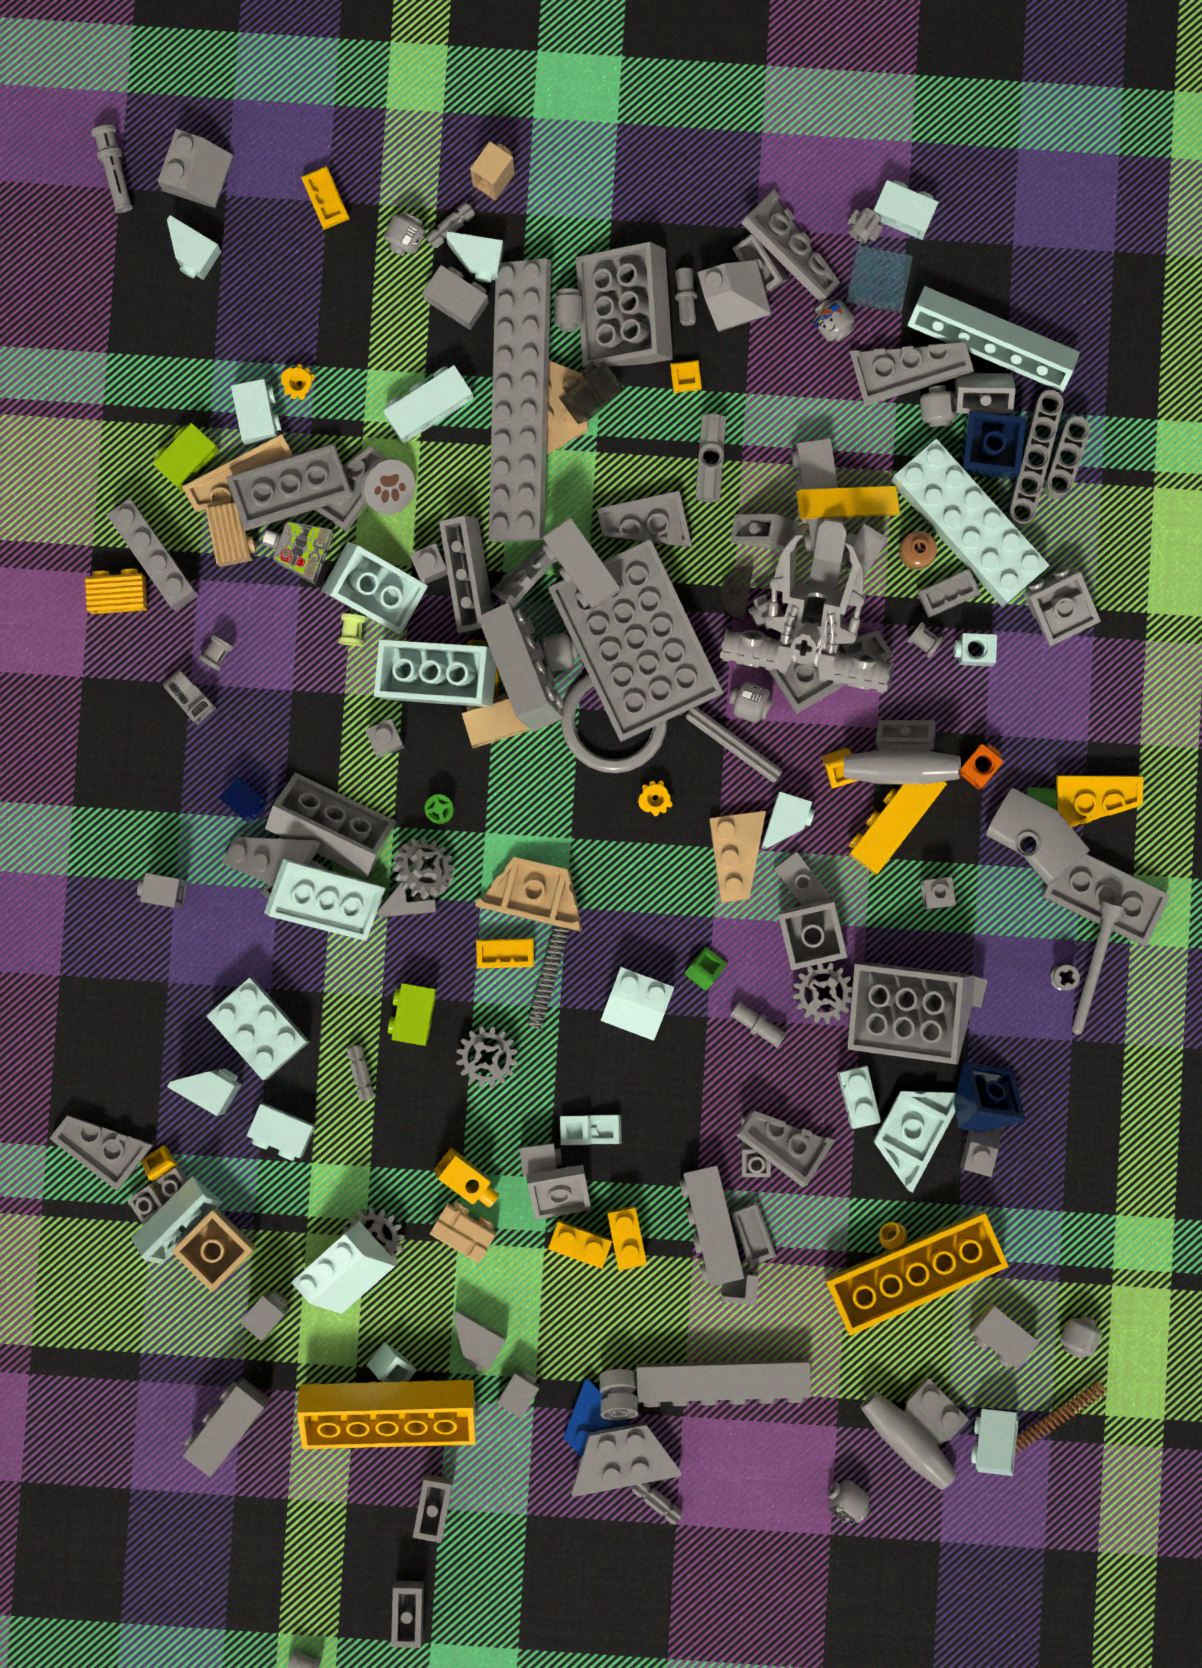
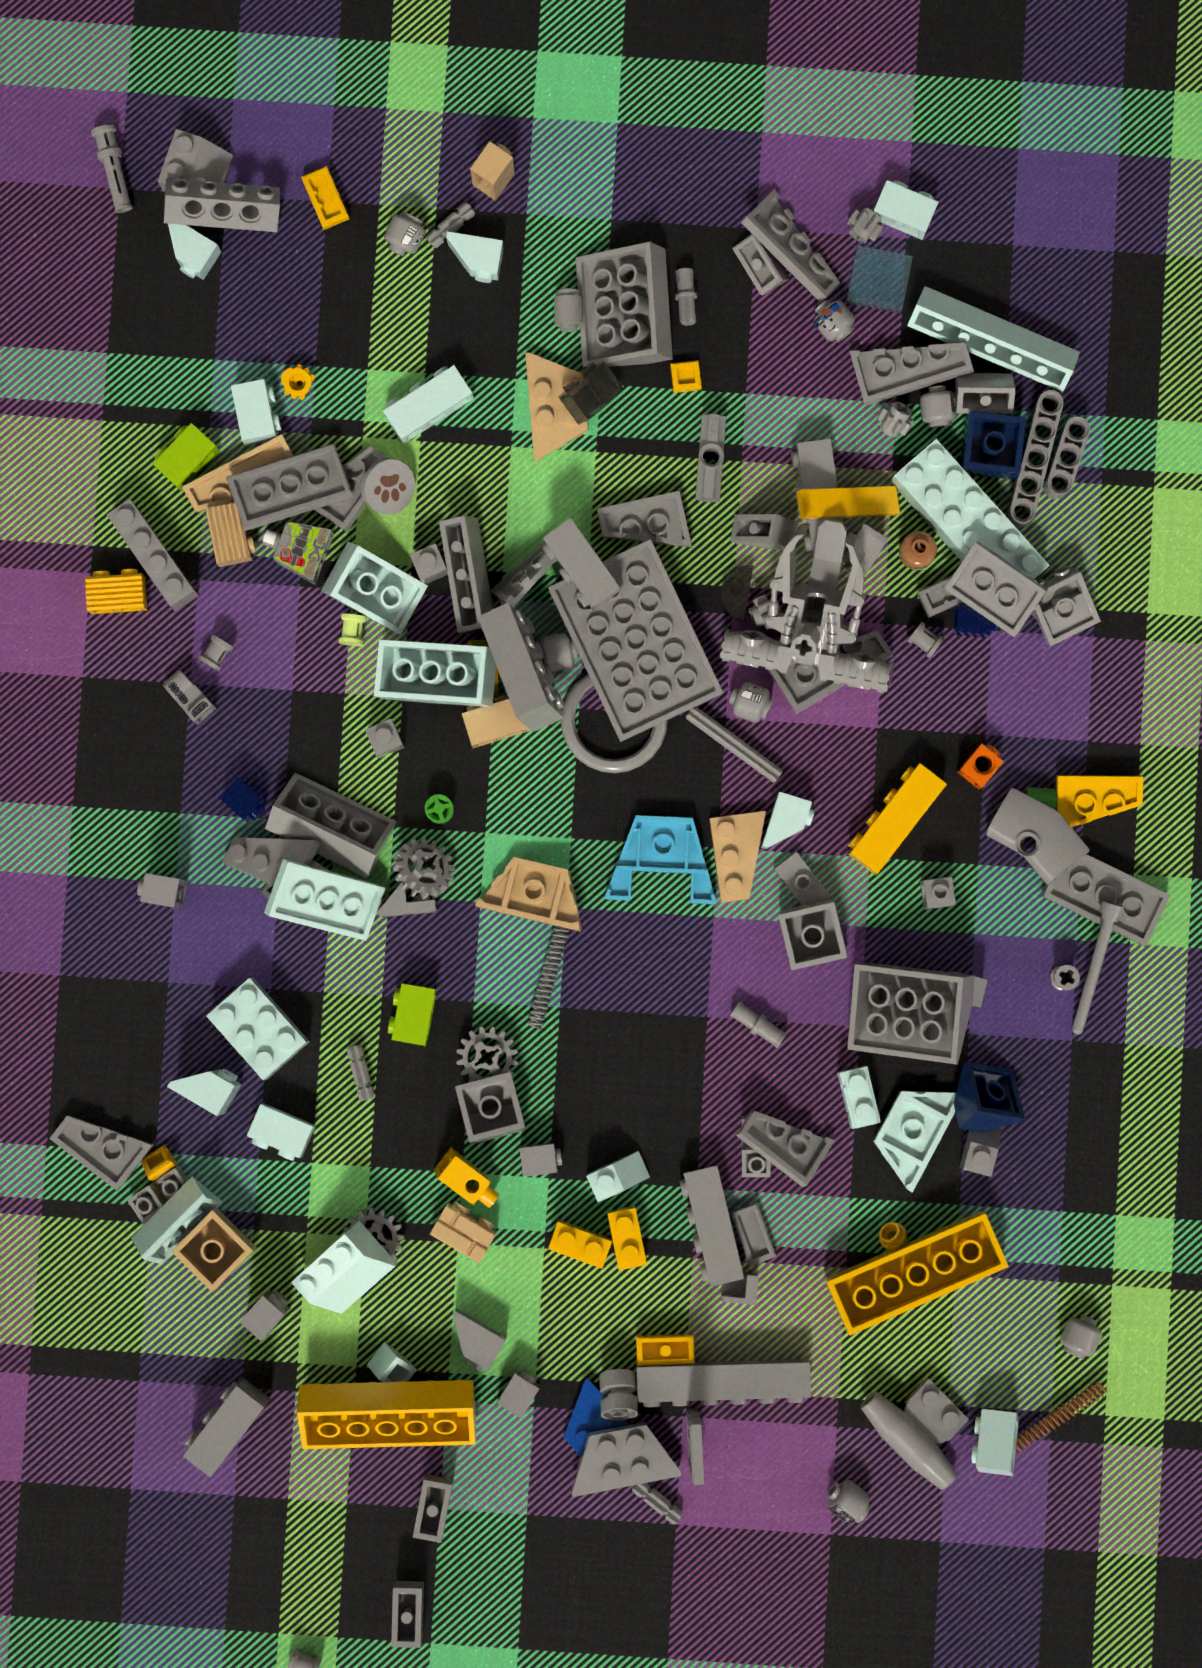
light grey brick [422,265,489,330] -> none
yellow plate [476,938,534,969] -> none
light grey plate [489,258,551,543] -> none
light grey plate [526,1165,591,1220] -> none
light aqua slope [560,1115,622,1145] -> none
light aqua slope [601,967,674,1041] -> none
yellow animal [638,781,672,816] -> none
bright green slope [685,946,727,990] -> none
light grey slope [698,260,772,332] -> none
light grey gear [792,963,853,1024] -> none
yellow slope [822,748,858,789] -> none
light grey plate [844,720,961,785] -> none
light aqua brick [954,633,997,666] -> none
light grey brick [969,1303,1040,1369] -> none
none -> light grey brick [164,178,280,232]
none -> light grey slope [455,1072,526,1145]
none -> light aqua slope [586,1151,650,1202]
none -> medium azure wing [605,815,716,905]
none -> yellow slope [636,1334,695,1366]
none -> light grey tile [686,1407,704,1485]
none -> light grey gear [877,402,914,437]
none -> light grey plate [944,541,1048,638]
none -> clear blue brick [953,603,996,638]

